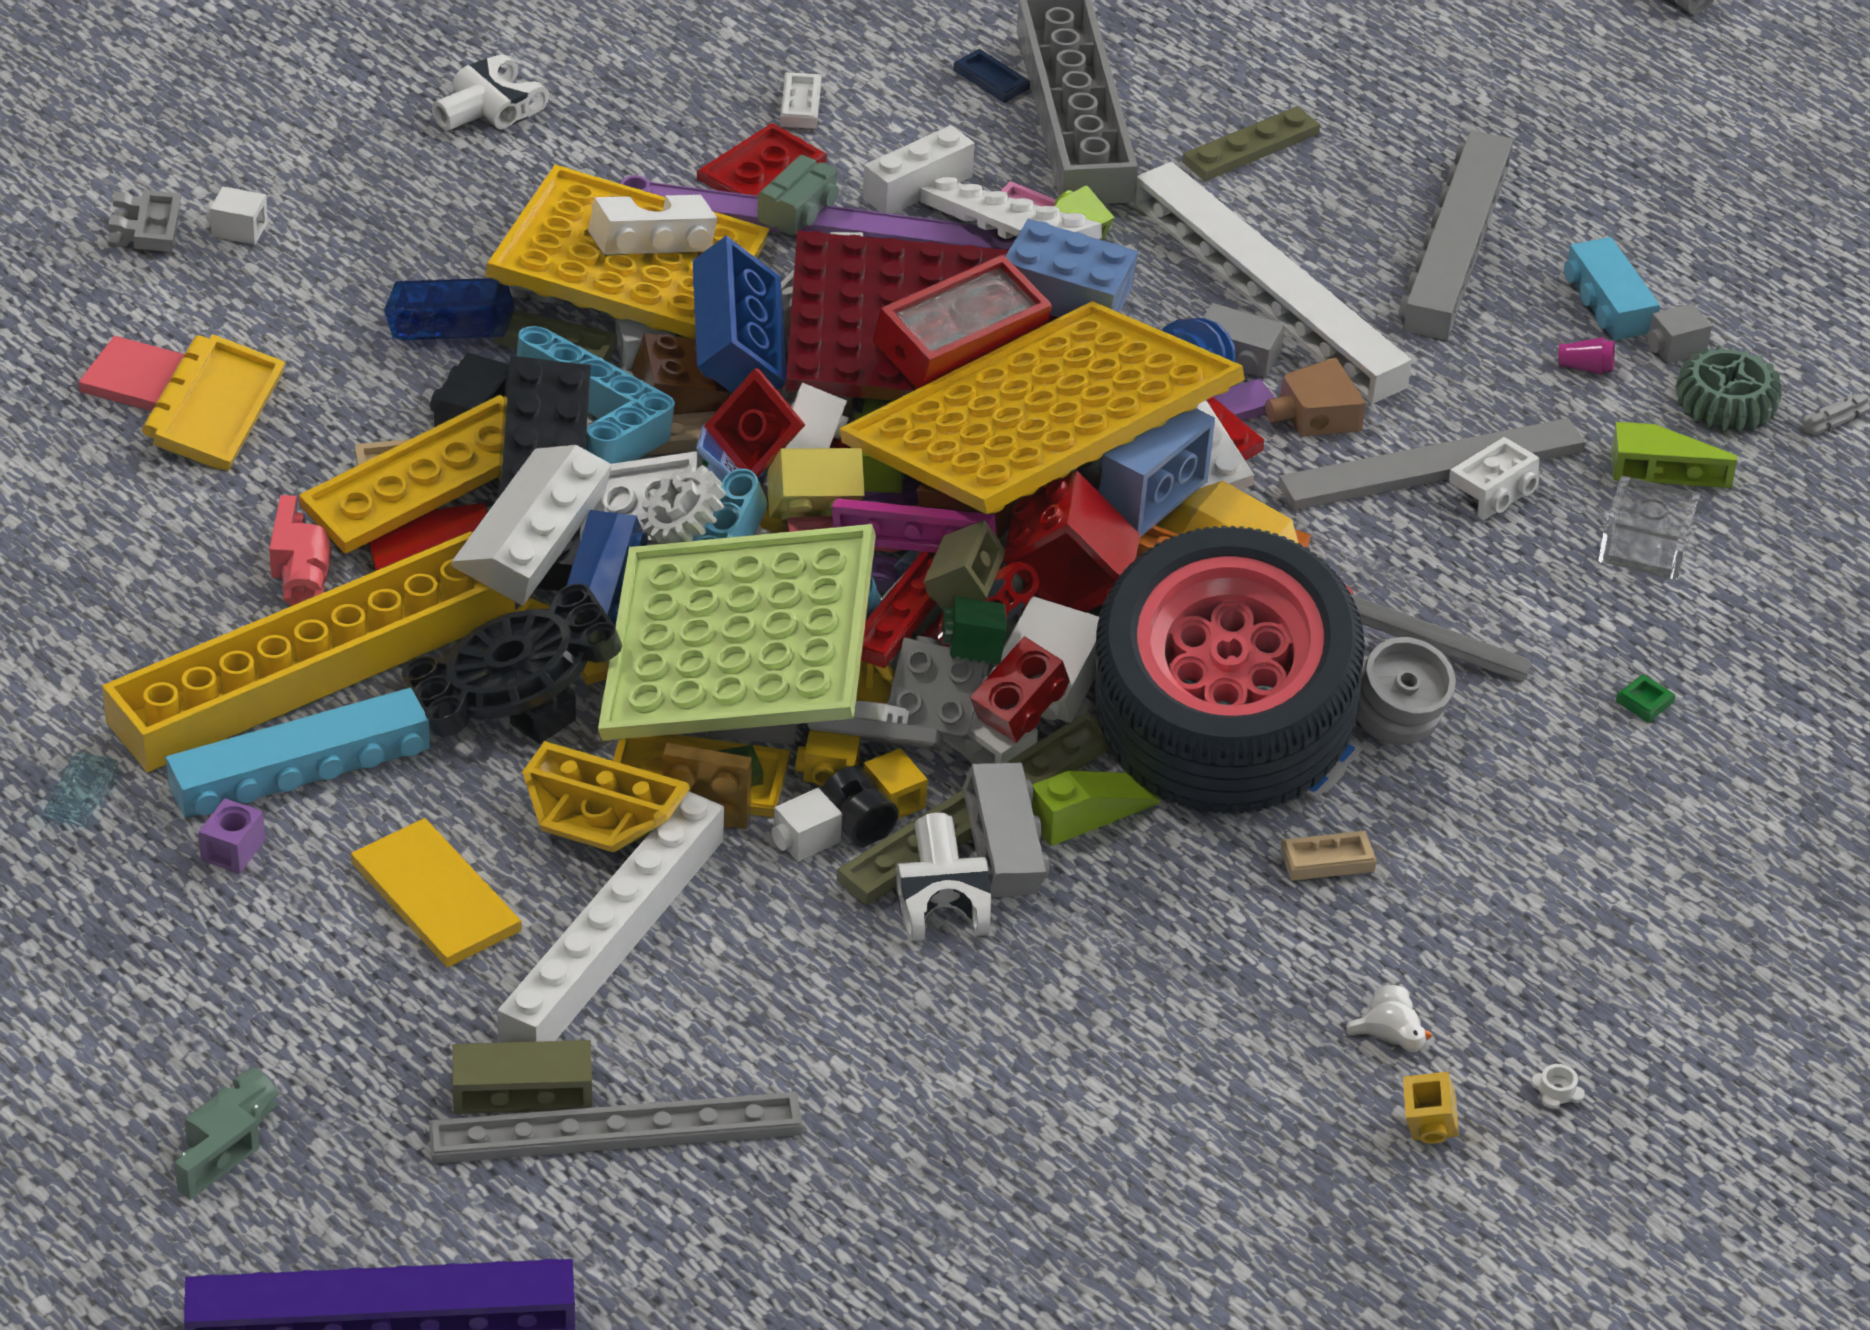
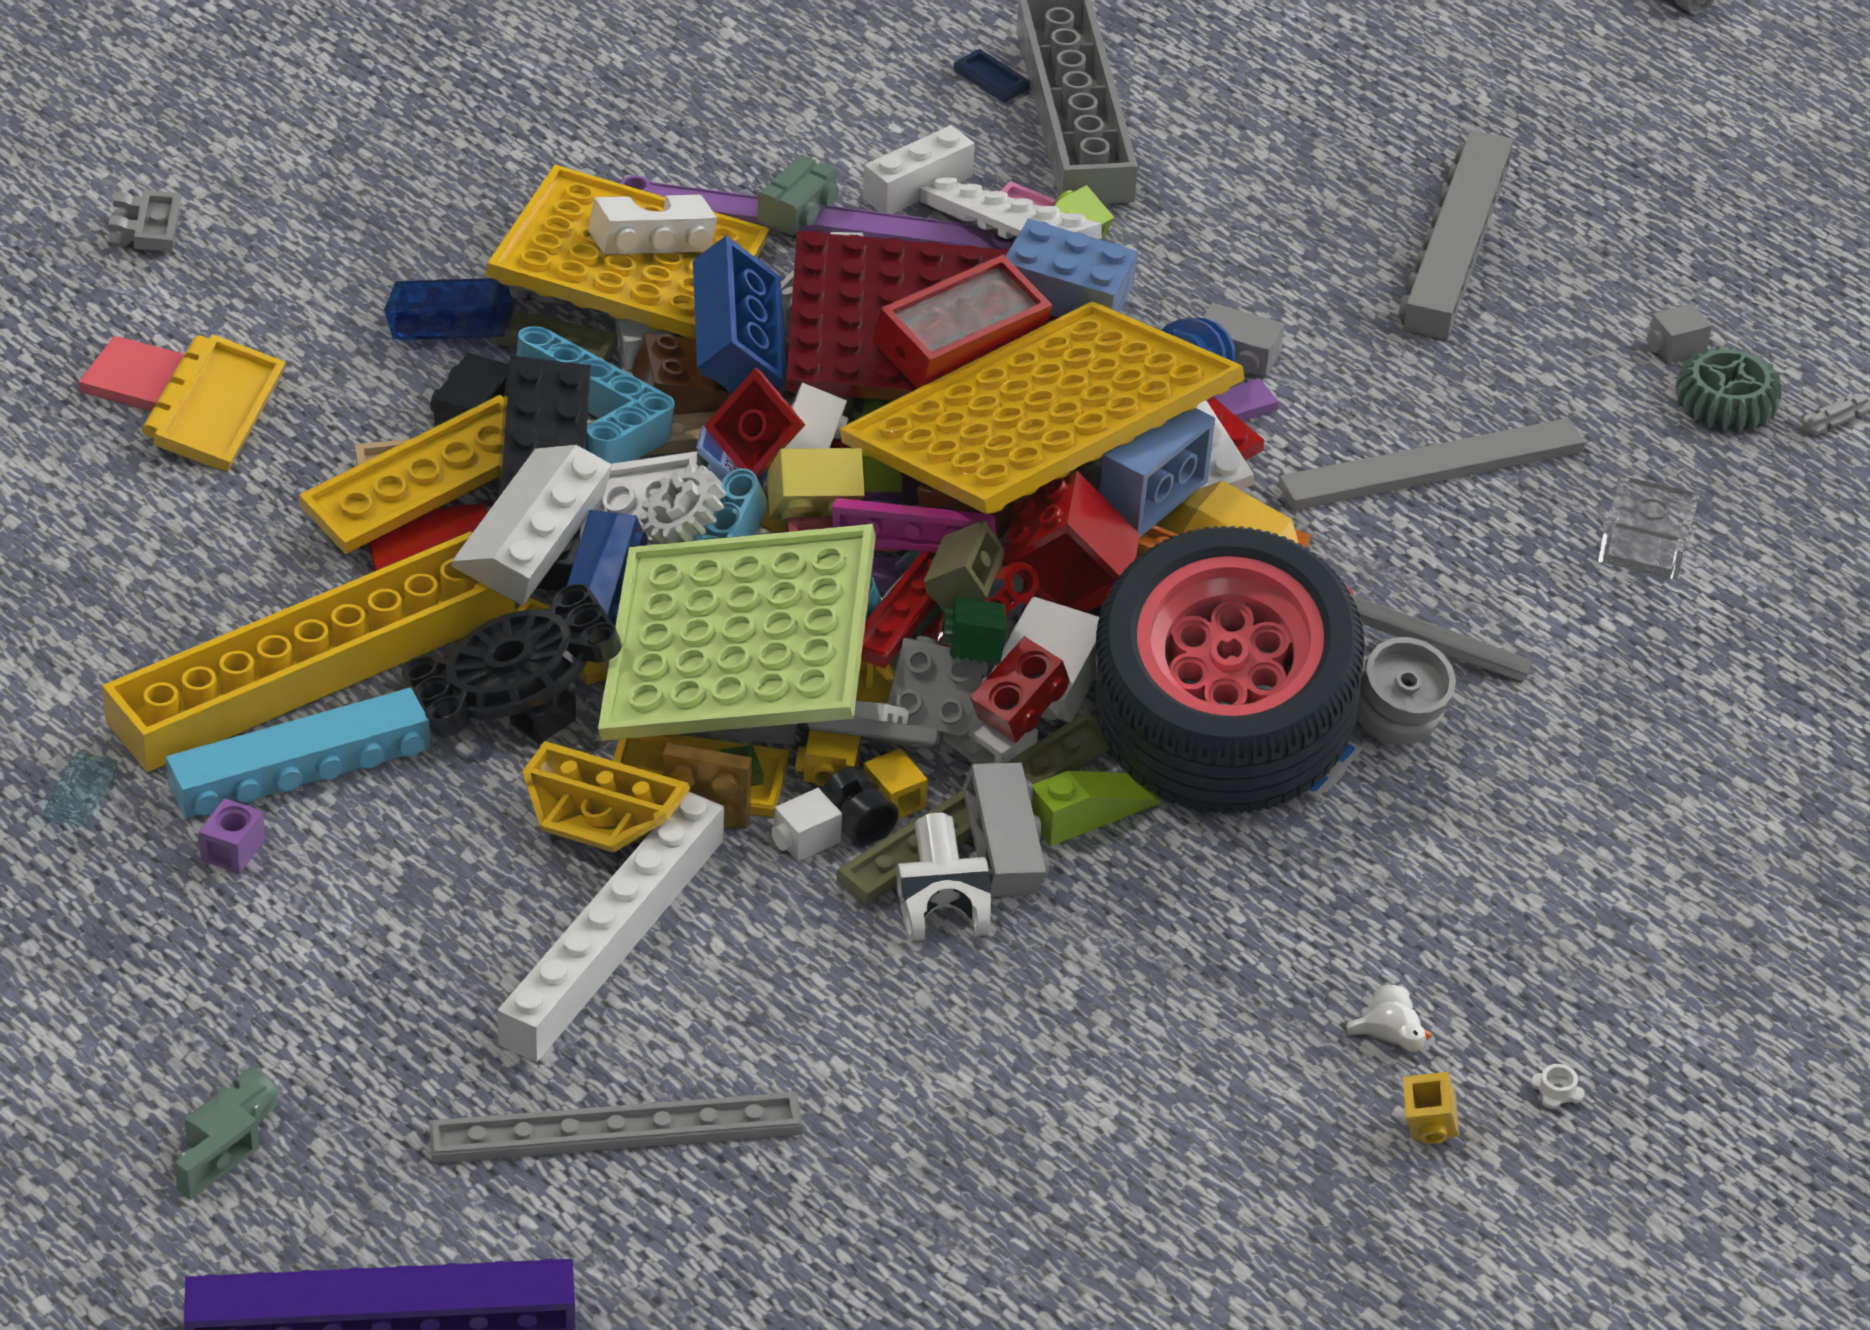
white brick [206,187,268,245] -> none
coral plate [269,495,331,606] -> none
yellow tile [351,818,522,968] -> none
white connector [432,54,549,132] -> none
olive brick [452,1040,592,1114] -> none
red tile [697,123,827,196] -> none
white plate [780,72,821,129] -> none
white brick [1134,161,1412,404] -> none
olive plate [1182,106,1320,181] -> none
medium nougat torso [1265,358,1366,436] -> none
tan plate [1280,831,1377,881] -> none
white bracket [1449,437,1540,521] -> none
dark pink cone [1558,337,1615,375] -> none
medium azure brick [1564,237,1660,341] -> none
lime slope [1611,422,1737,488] -> none
green tile [1616,674,1675,723] -> none

